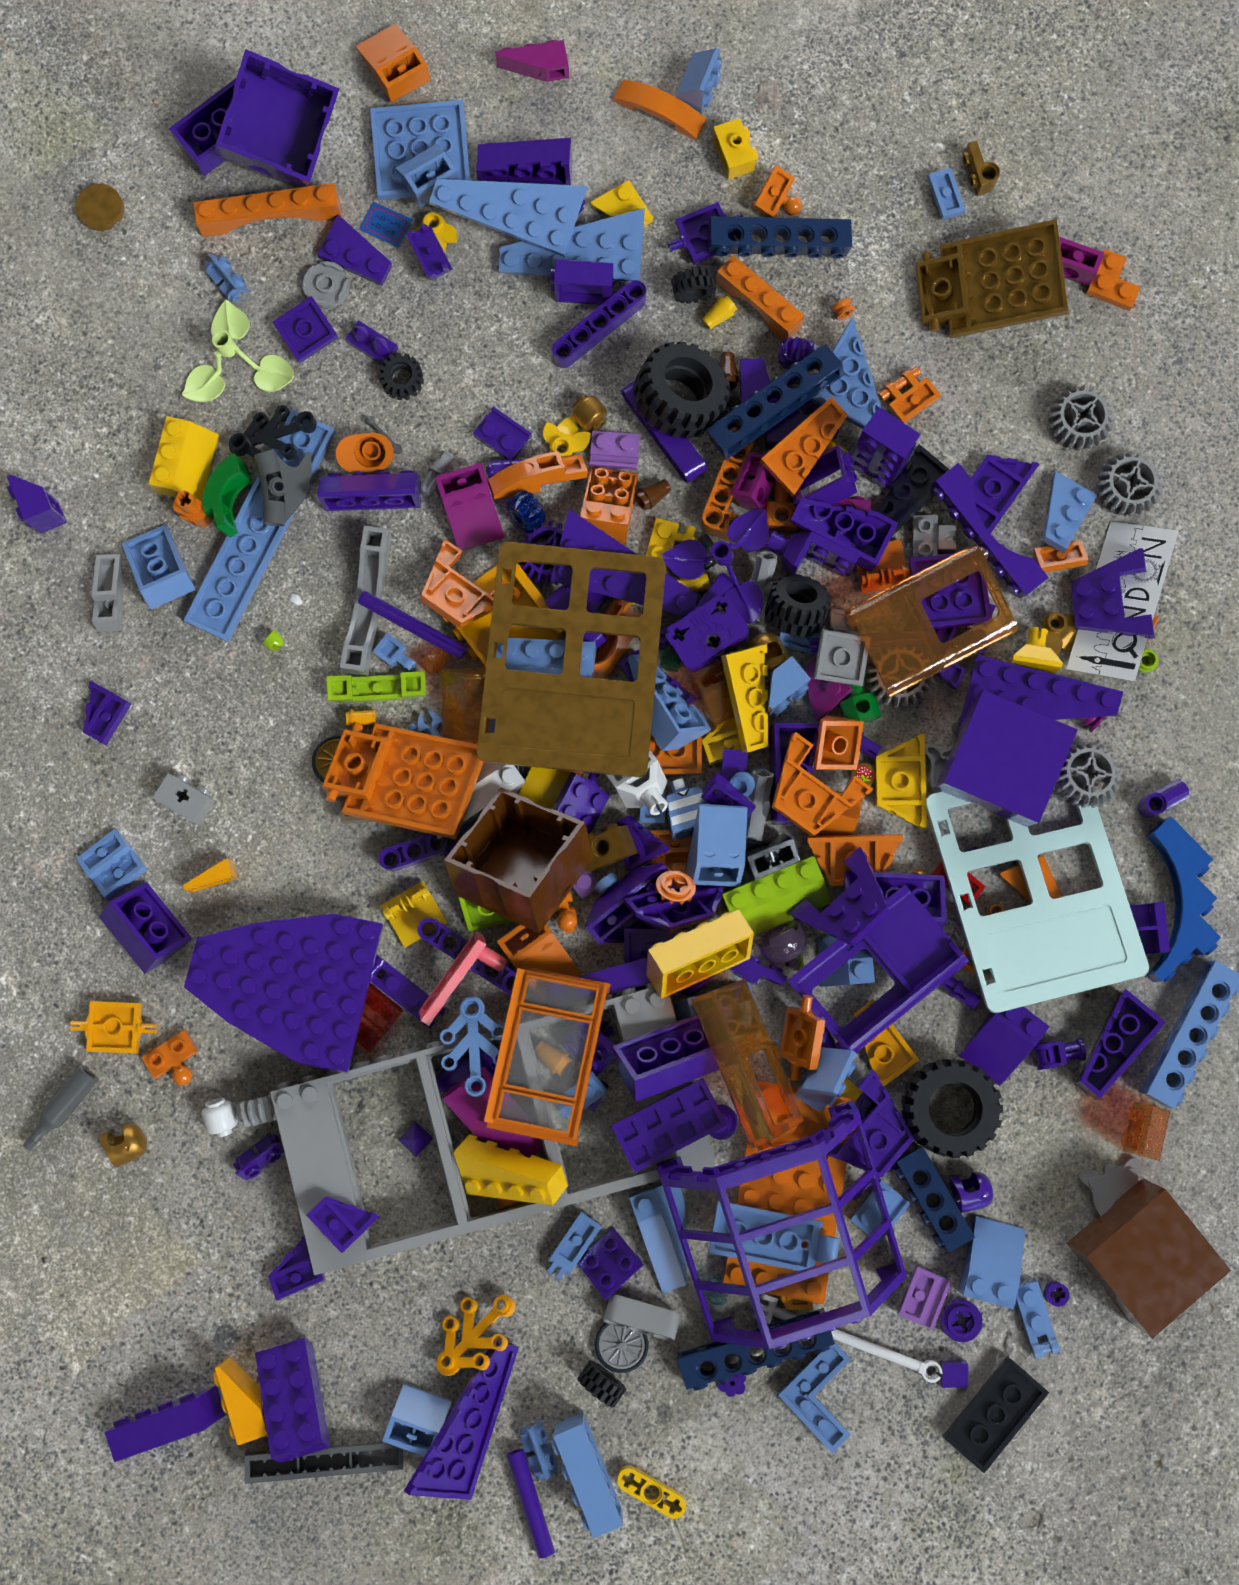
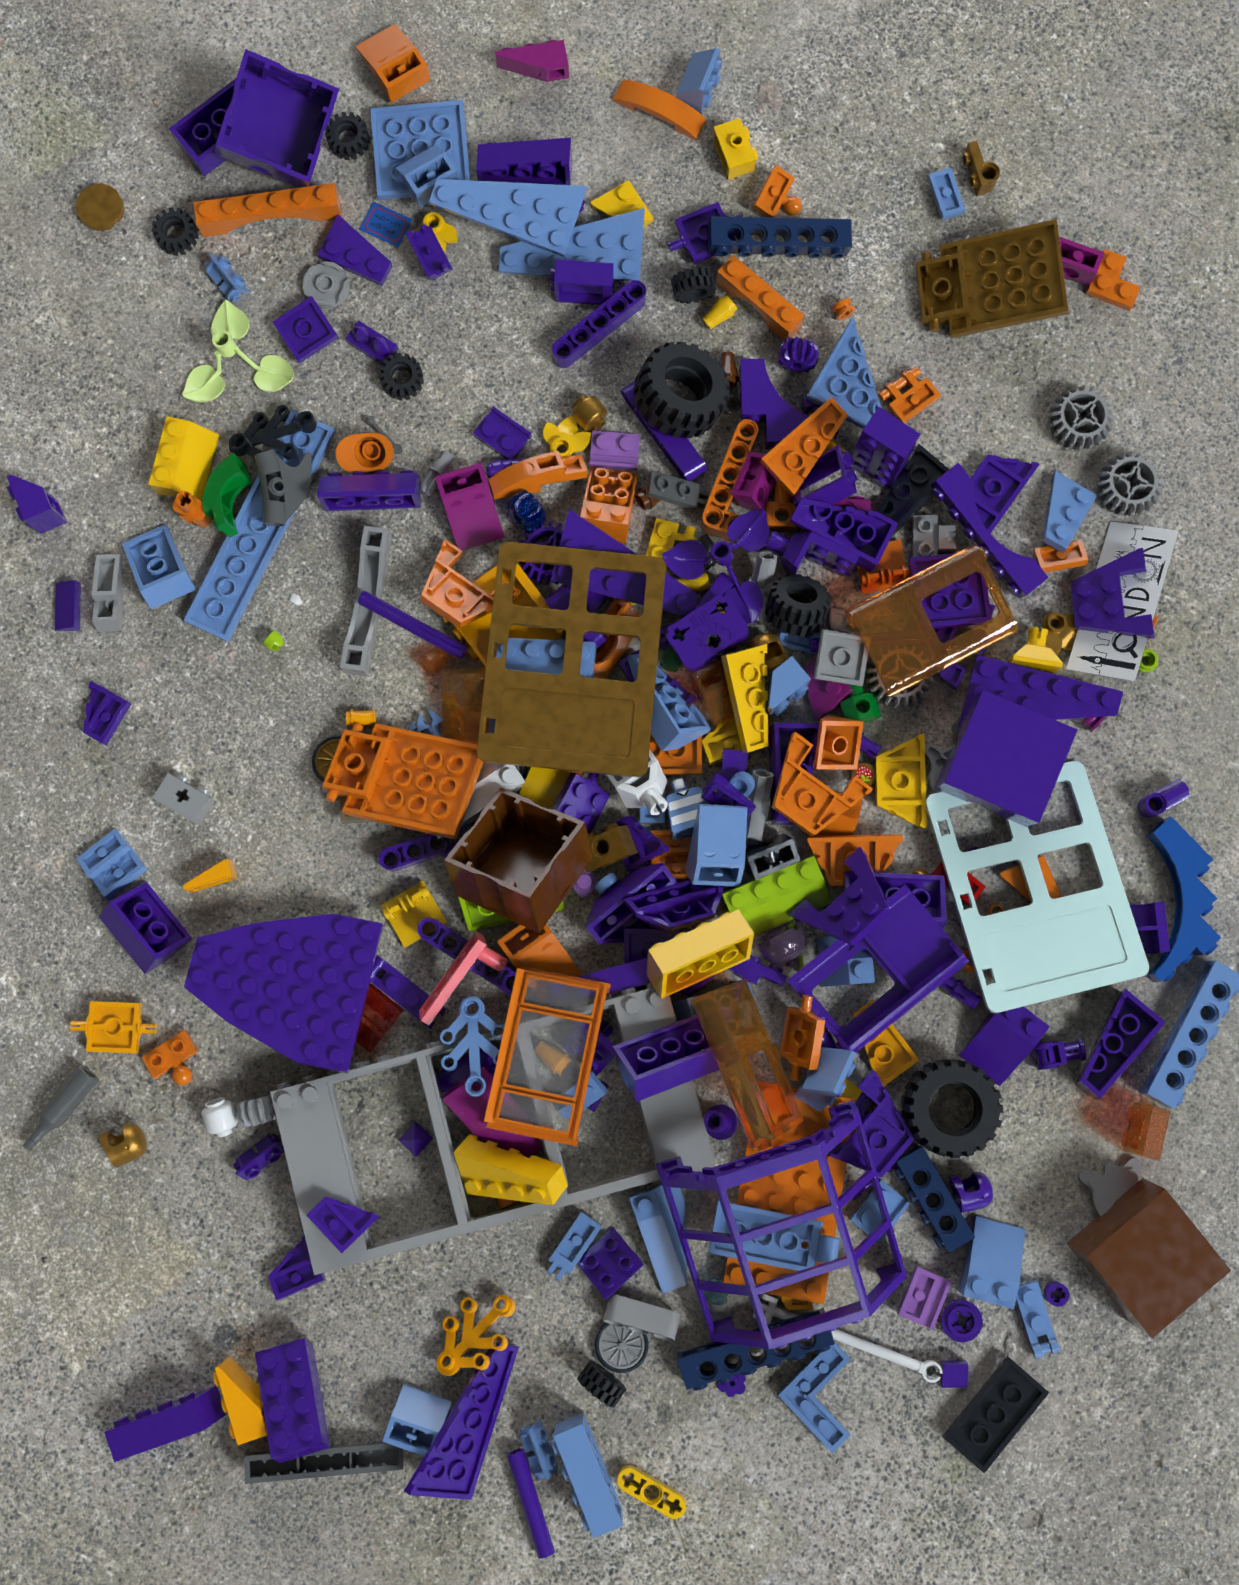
lime slope [326,671,426,702] -> none
medium blue plate [372,633,417,672] -> none
orange plate [557,891,578,934] -> none
dark purple plate [611,1078,727,1173] -> none
orange gear [655,871,696,905] -> none
dark blue brick [707,343,844,461] -> none
light grey gear [1056,742,1122,808] -> none
none -> dark purple slope [55,580,81,631]
none -> black tyre [152,207,199,256]
none -> black tyre [325,112,370,160]
none -> dark grey hinge [646,470,709,510]

